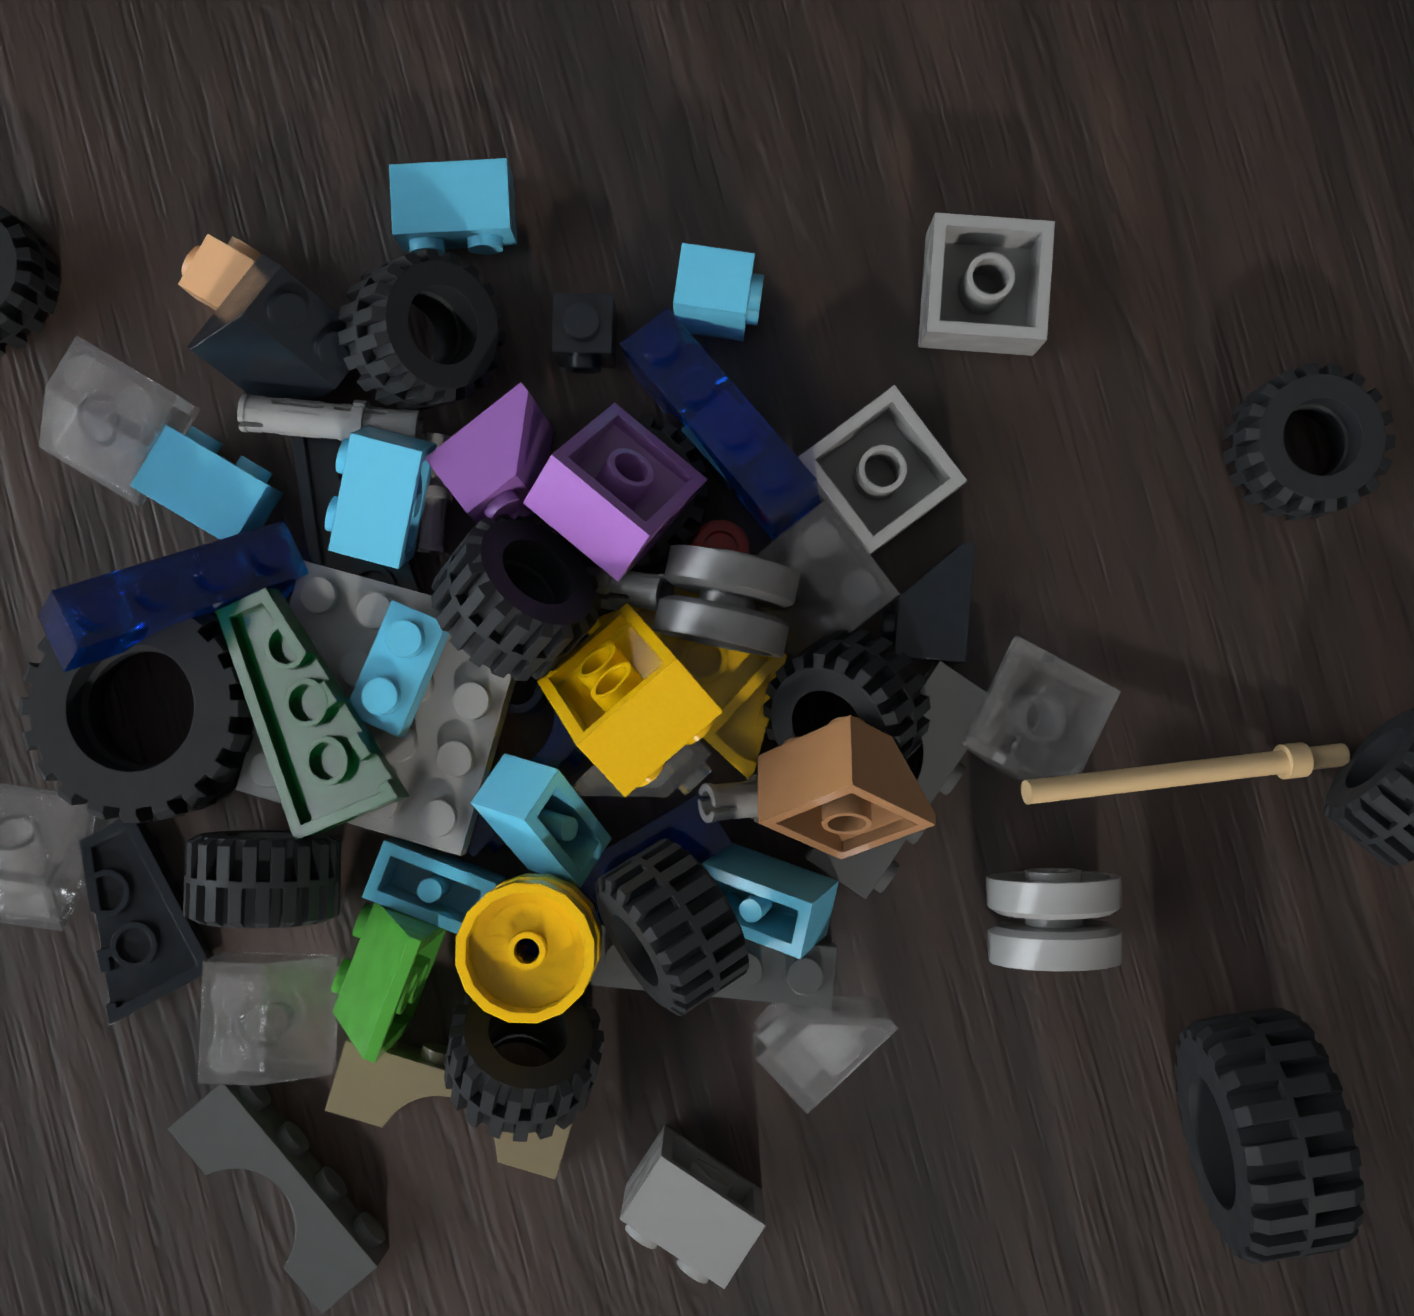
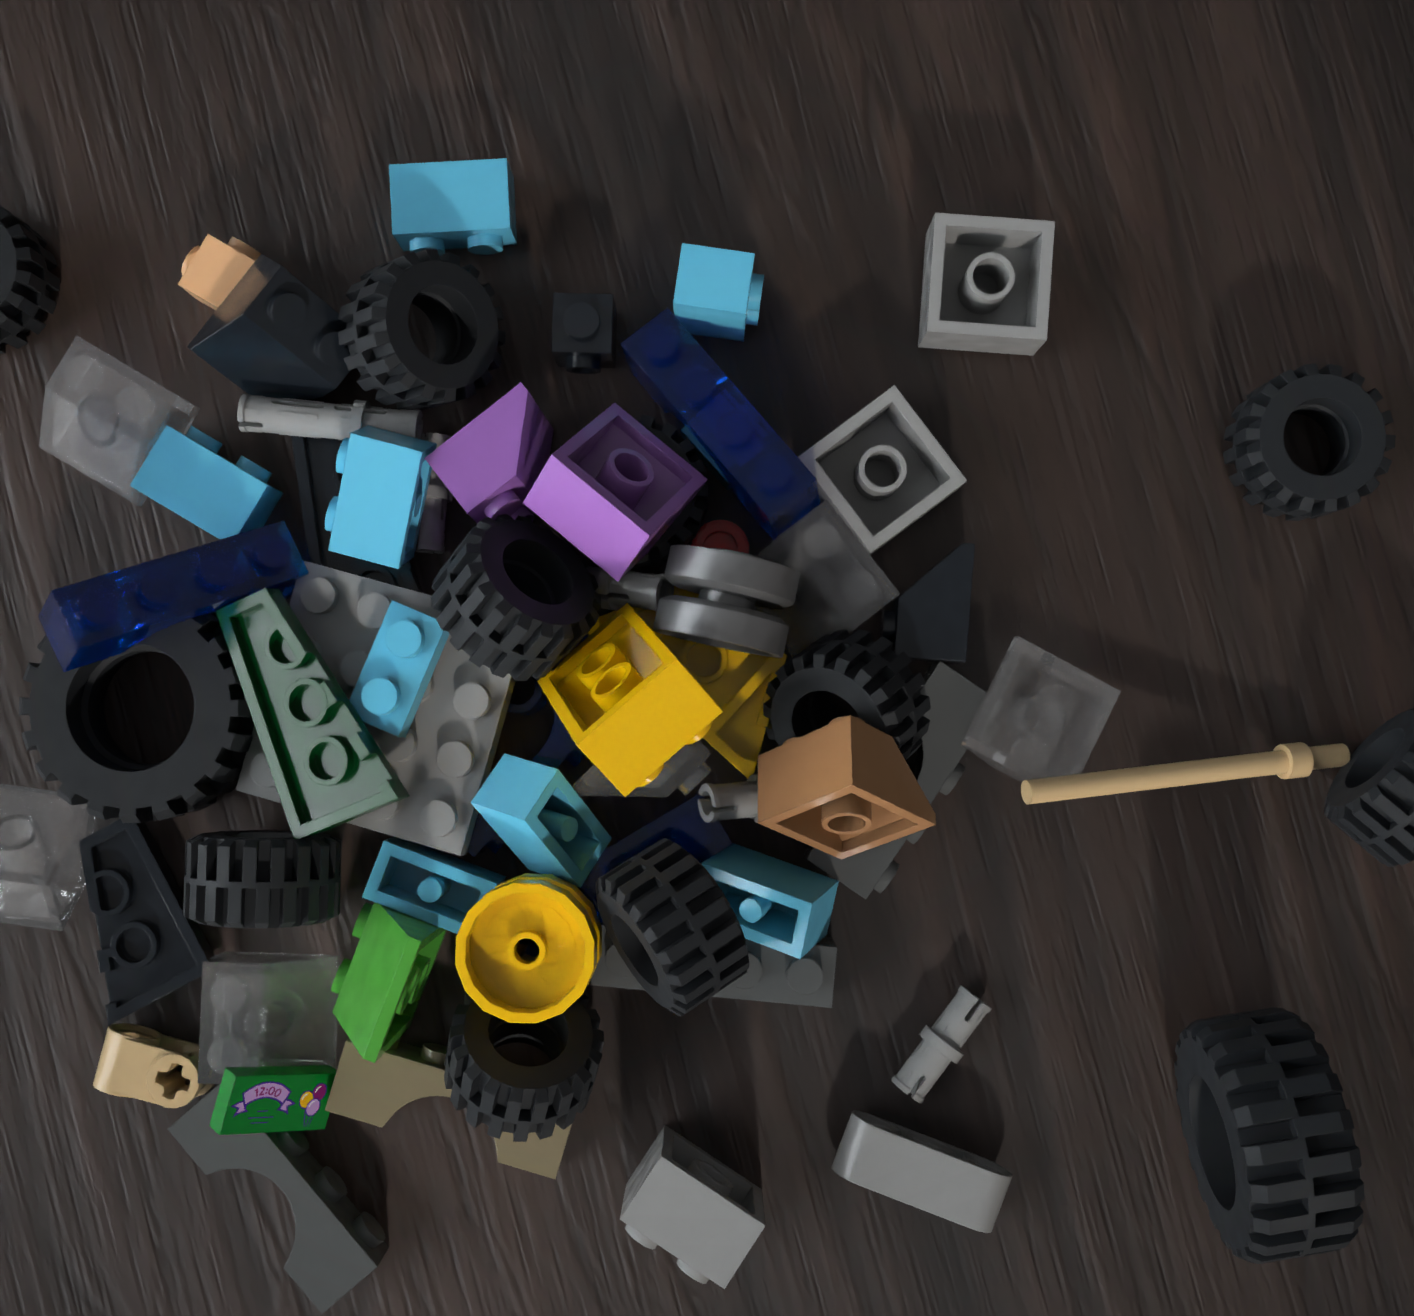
clear slope [753,996,898,1114] -> none
light grey wheel [986,868,1124,971] -> none
none -> tan piece [93,1023,220,1108]
none -> green tile [209,1065,337,1135]
none -> light grey beam [831,1110,1012,1233]
none -> light grey pin [891,985,992,1104]

